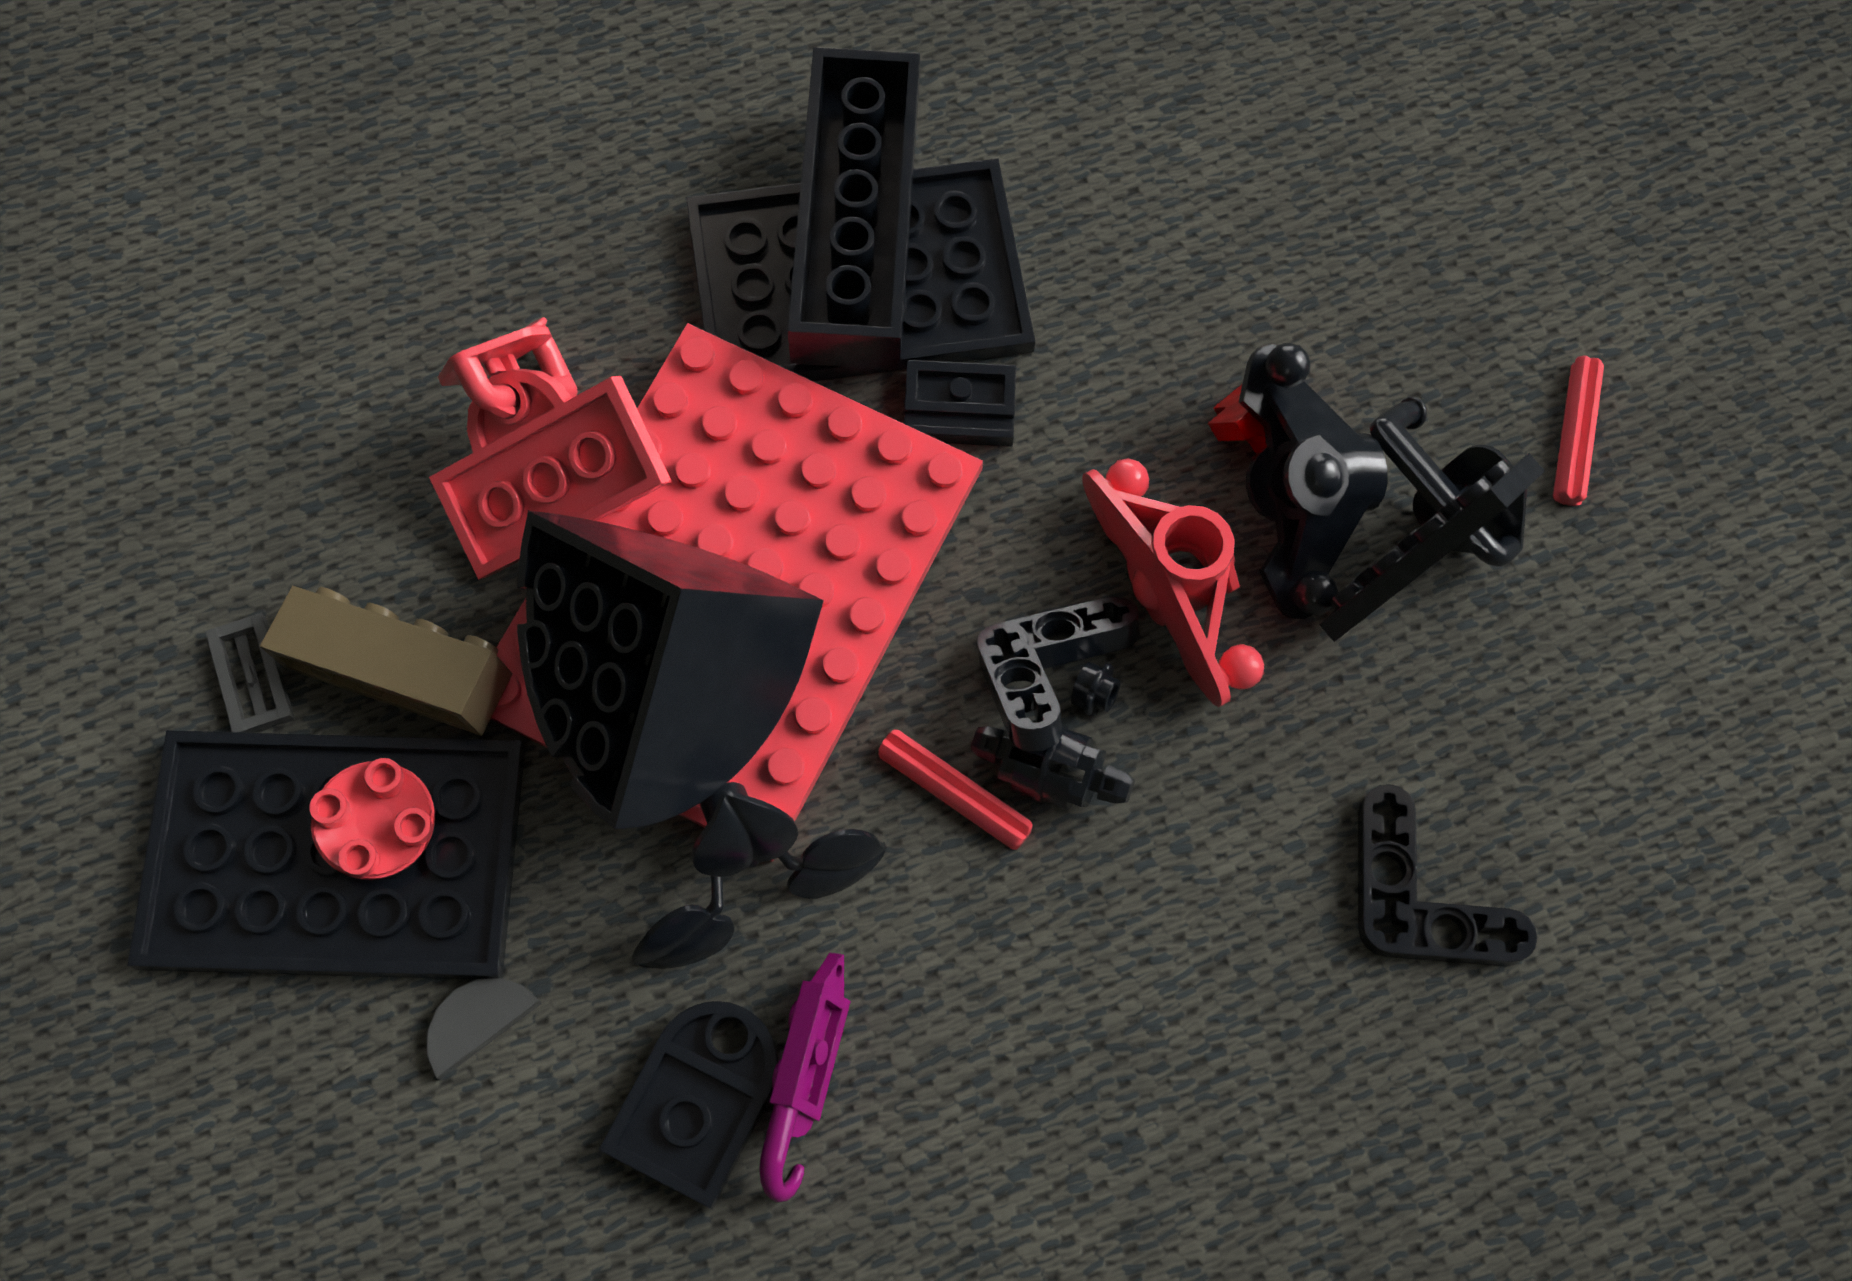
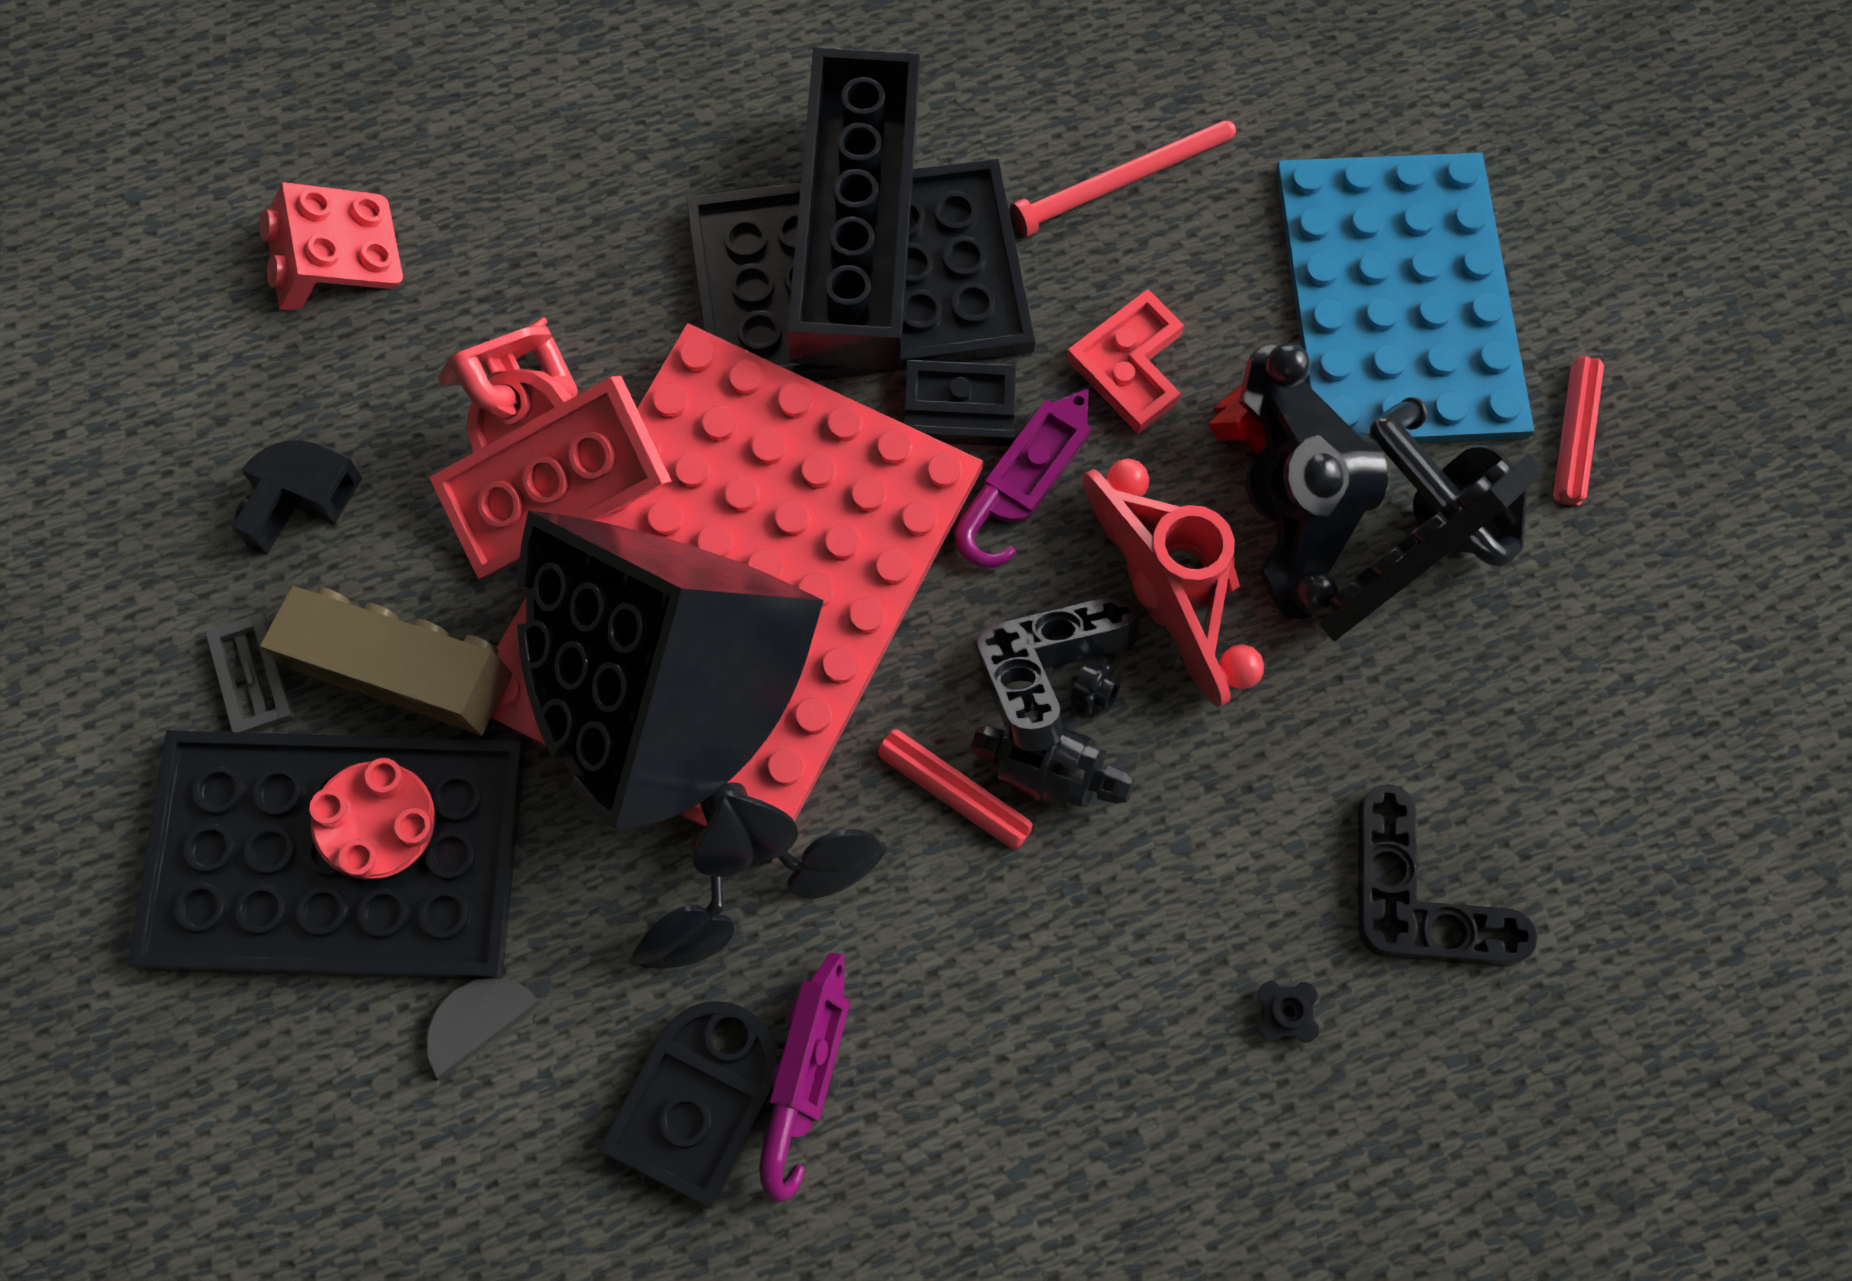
none -> black brick [232,440,362,555]
none -> coral bracket [259,182,403,310]
none -> magenta plate [955,389,1092,568]
none -> coral bar [1009,120,1236,238]
none -> coral plate [1066,289,1184,434]
none -> black plate [1257,981,1319,1043]
none -> dark azure plate [1276,153,1534,443]

